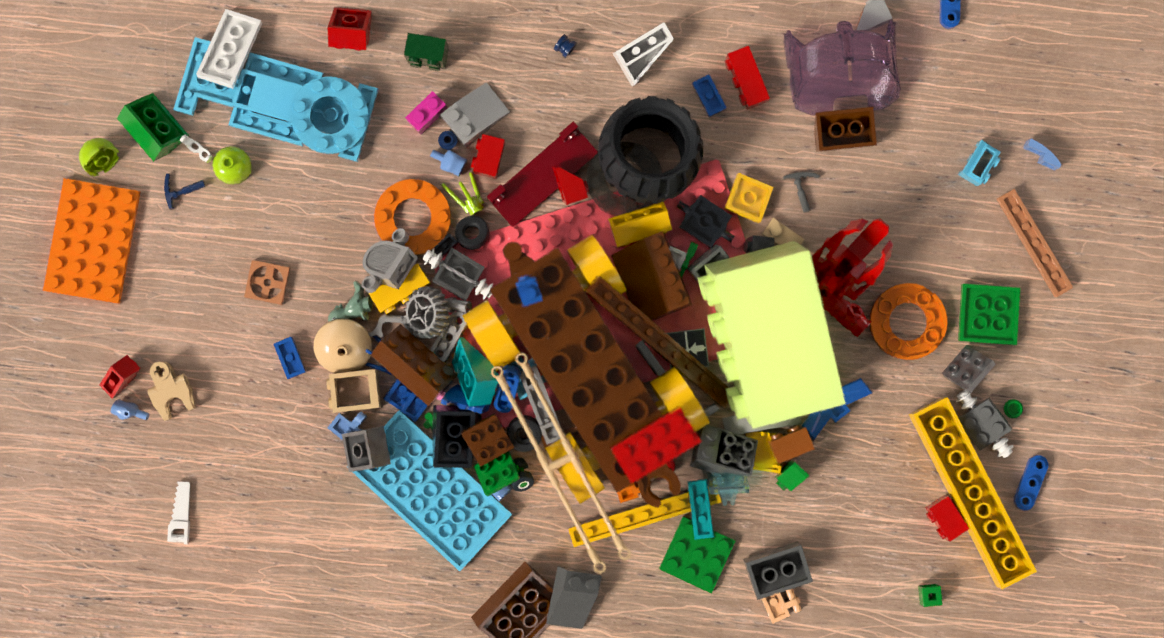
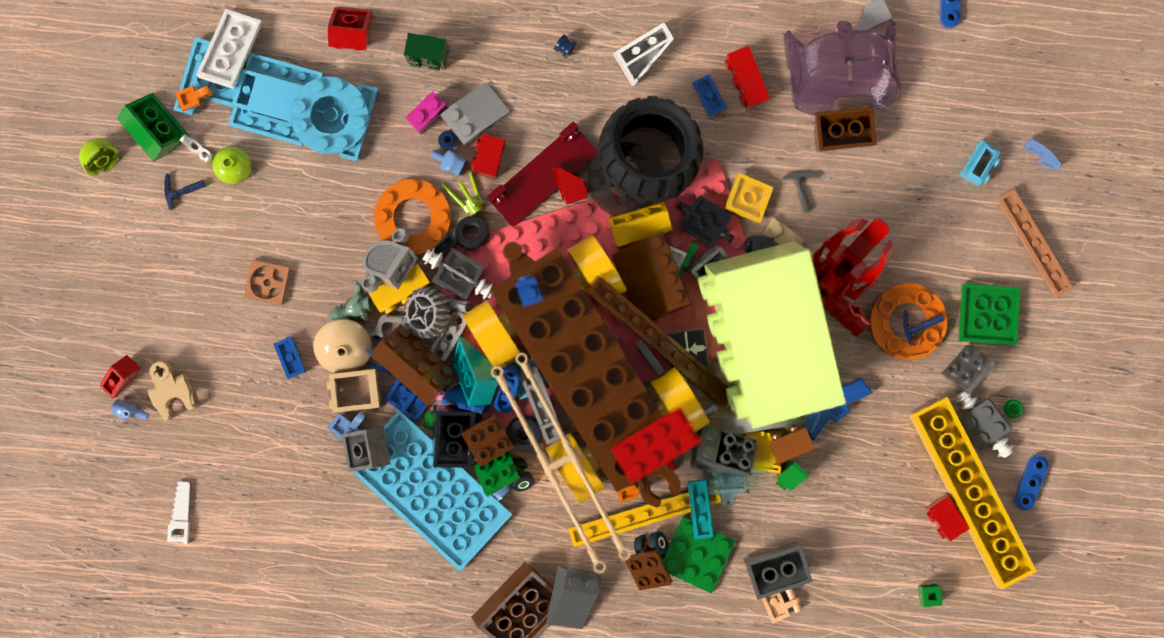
orange plate [43,178,141,304] -> none
none -> orange plate [175,86,213,111]
none -> reddish brown plate [625,531,673,590]
none -> dark blue piece [903,310,945,346]

